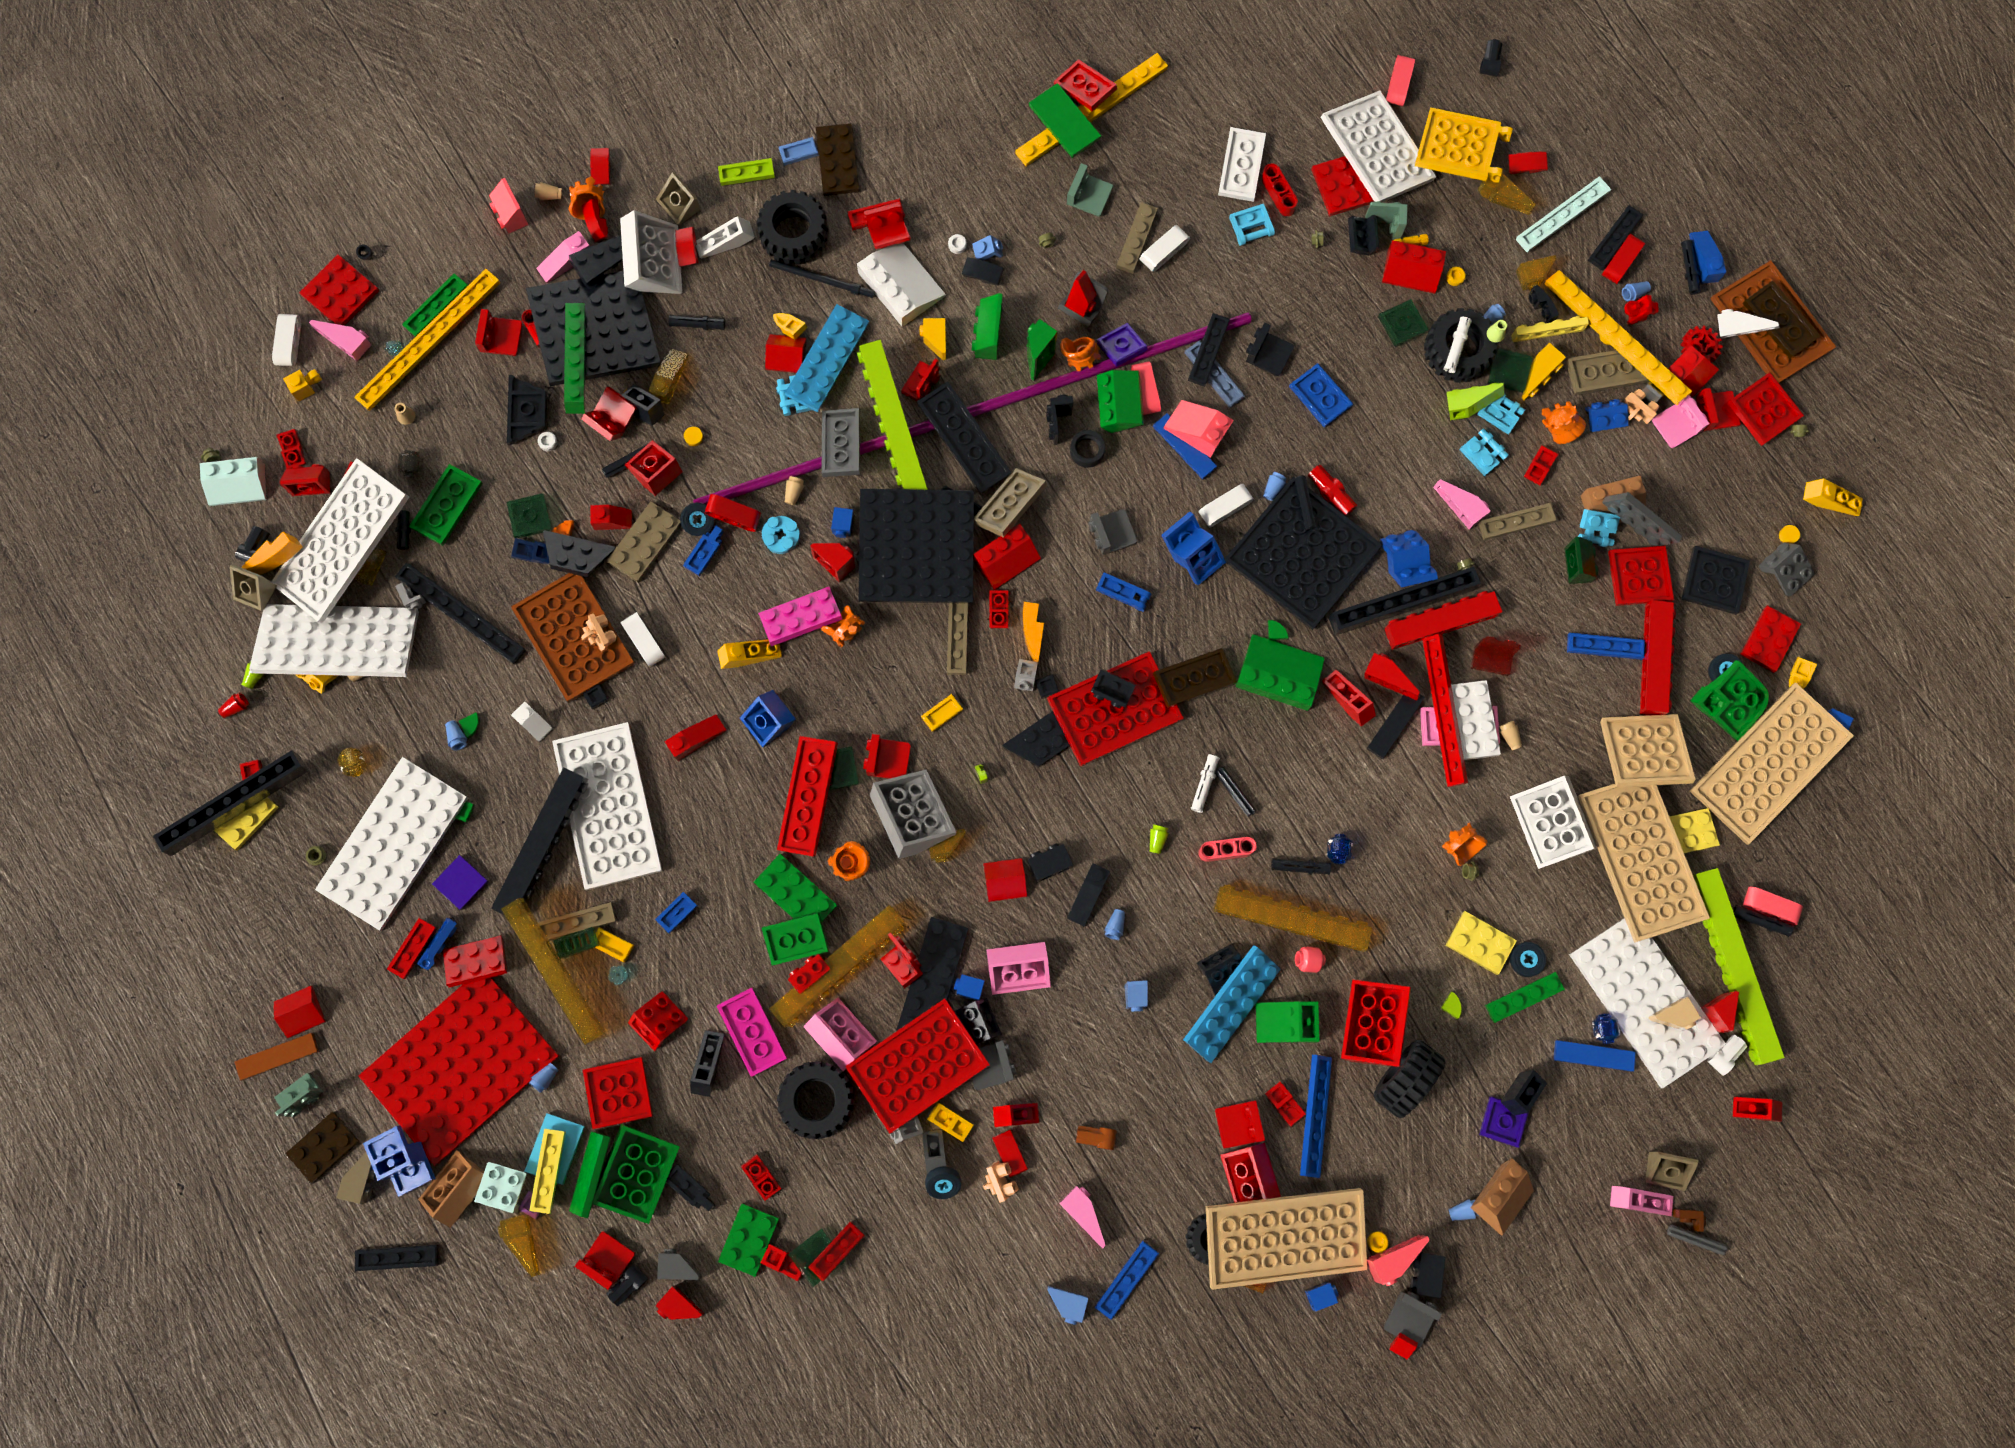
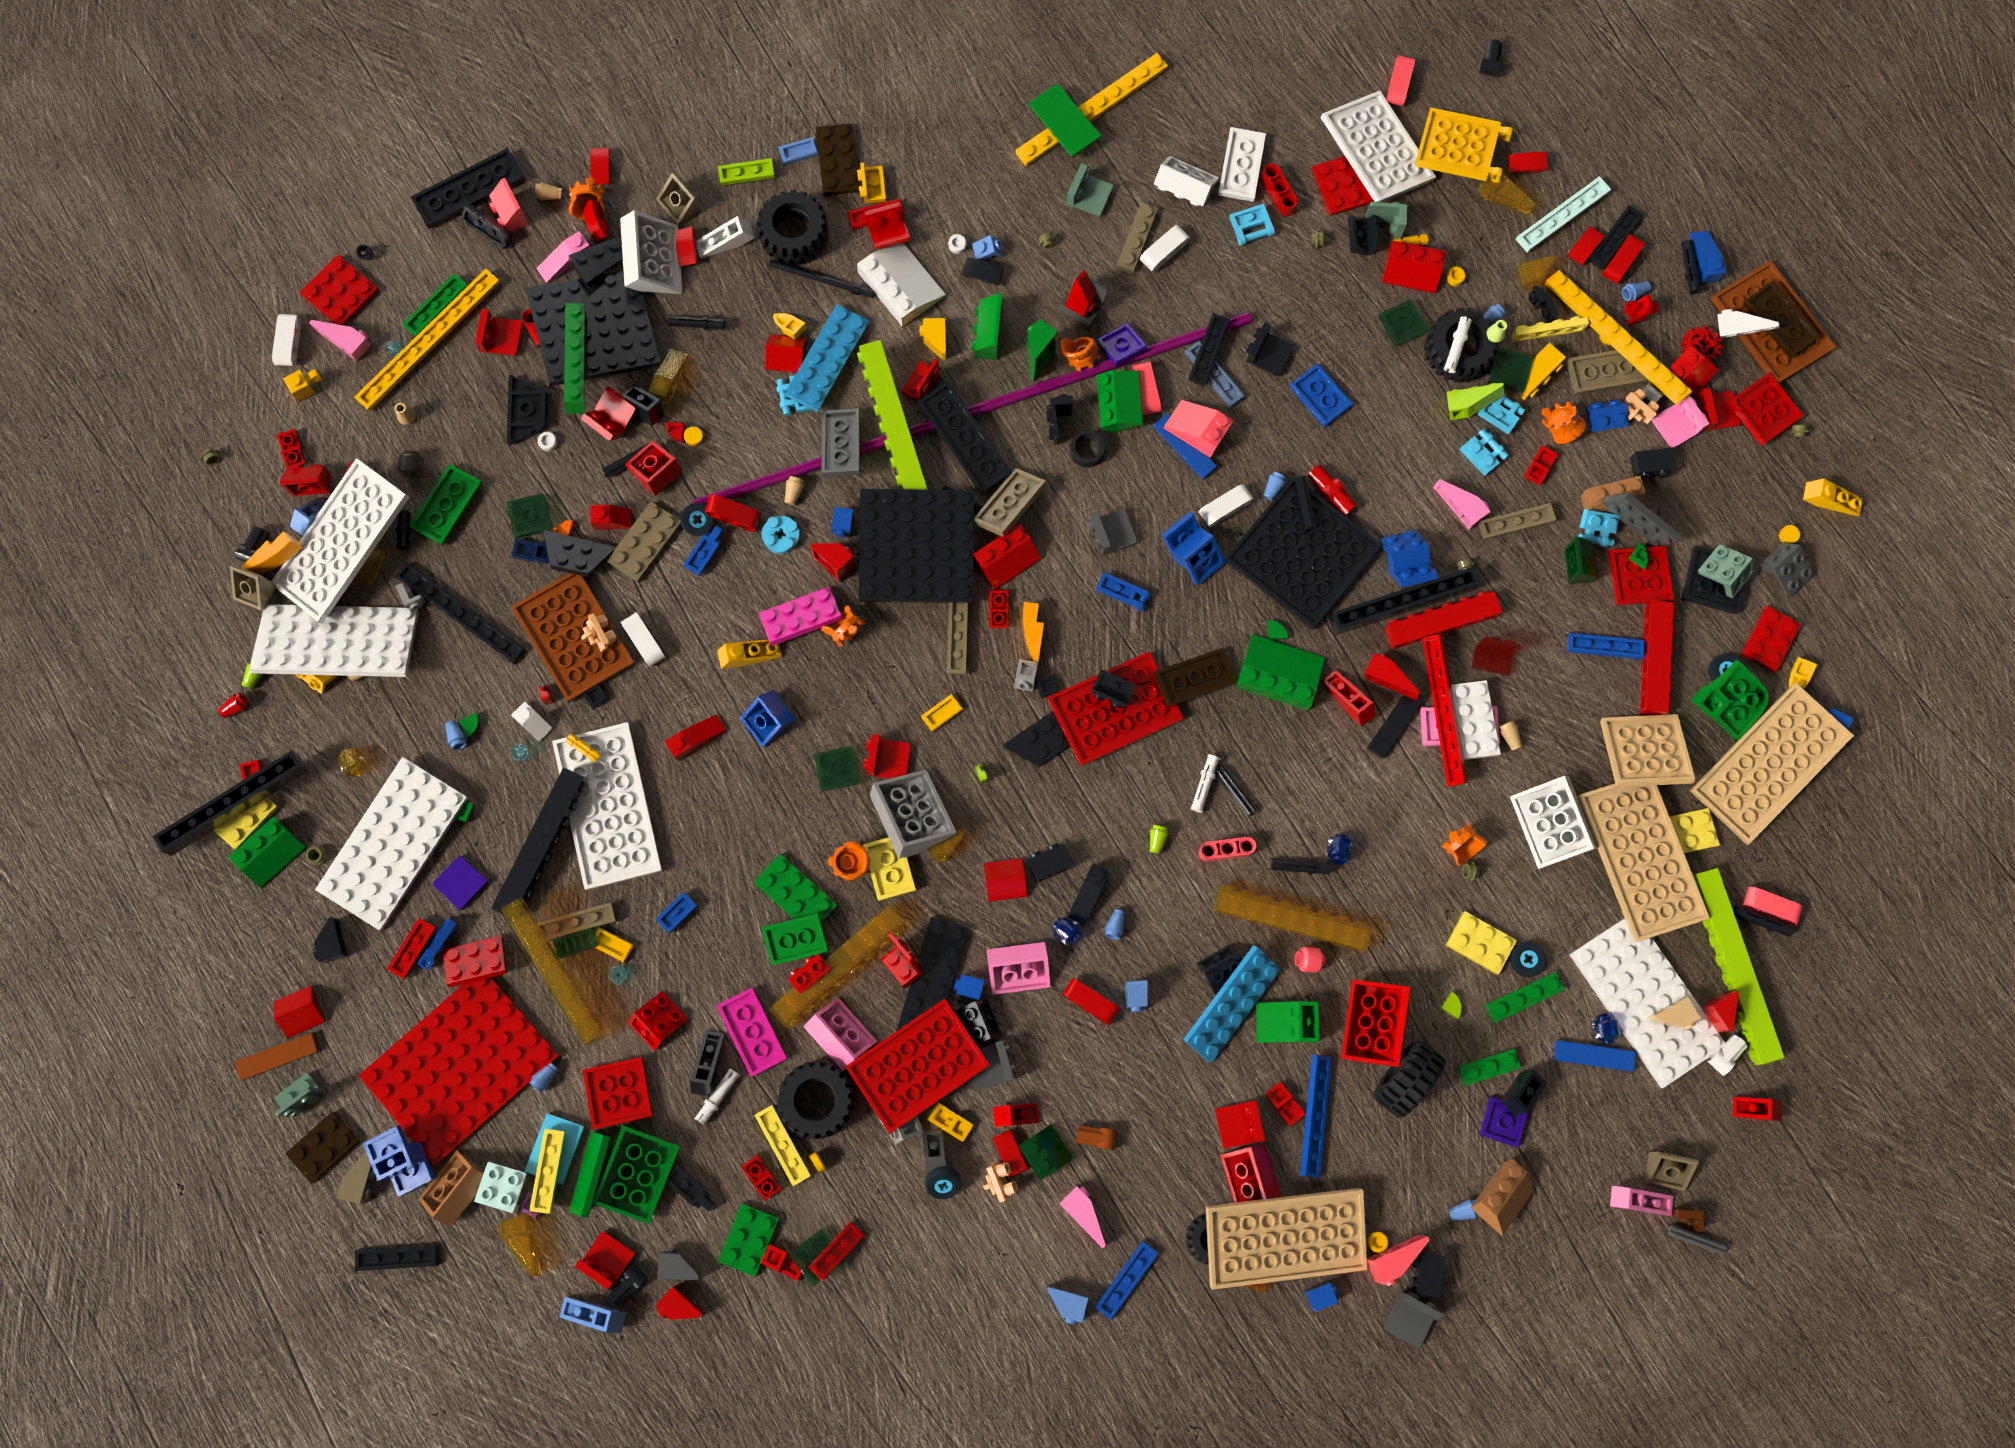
light aqua slope [200,457,266,506] -> none
red plate [777,736,838,857] -> none
red plate [1054,59,1117,112] -> none
red tile [1389,1333,1418,1360] -> none
none -> green slope [228,816,307,888]
none -> medium blue slope [290,497,326,536]
none -> black slope [313,917,348,964]
none -> black plate [410,148,526,229]
none -> black tile [461,203,511,249]
none -> clear light blue plate [510,743,528,761]
none -> red tile [539,685,553,705]
none -> medium blue slope [559,1297,627,1333]
none -> yellow axle [566,734,601,762]
none -> red tile [666,422,685,443]
none -> white pin [695,1068,740,1125]
none -> light yellow plate [754,1105,811,1186]
none -> yellow tile [810,1152,826,1173]
none -> yellow bracket [857,163,886,204]
none -> light yellow plate [863,837,916,902]
none -> dark green slope [1018,1124,1073,1181]
none -> clear blue head [1052,916,1082,946]
none -> red beam [1062,978,1120,1026]
none -> white slope [1154,156,1219,206]
none -> green plate [1457,1049,1521,1086]
none -> red slope [1567,226,1604,266]
none -> green tile [1628,543,1648,569]
none -> black brick [1630,448,1676,480]
none -> sand green bracket [1698,545,1755,598]

